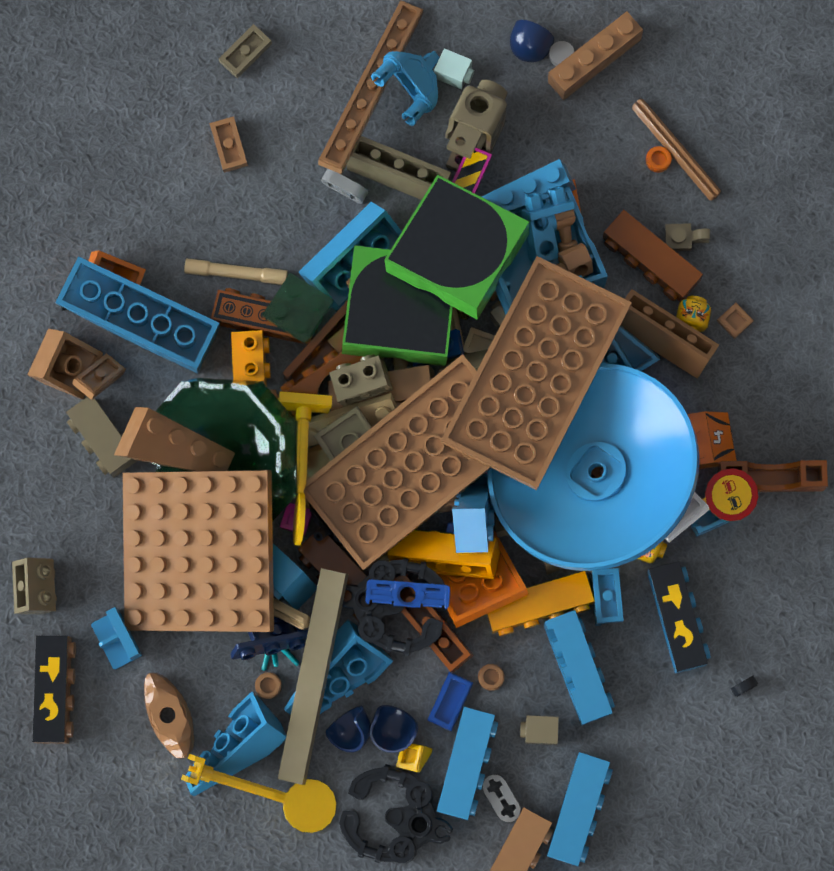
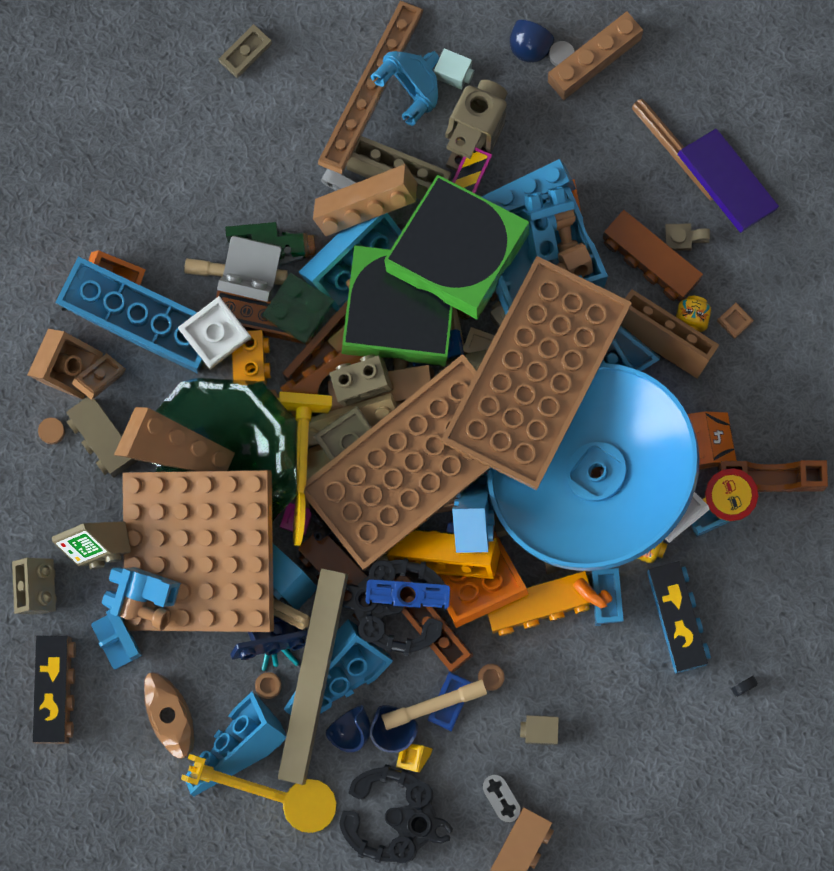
medium nougat plate [210,116,248,173] -> none
dark azure brick [437,707,499,820] -> none
dark azure wedge [543,610,615,726] -> none
dark azure brick [547,752,613,866] -> none
orange tile [646,146,672,173] -> none
none -> medium nougat tile [38,418,65,444]
none -> dark tan slope [52,521,131,570]
none -> dark azure hips [102,567,181,631]
none -> white tile [178,296,251,369]
none -> light grey bracket [217,236,282,302]
none -> dark green plate [225,222,316,266]
none -> medium nougat brick [313,164,417,236]
none -> tan piece [381,679,487,730]
none -> orange arm [573,578,613,608]
none -> dark purple tile [677,129,779,233]

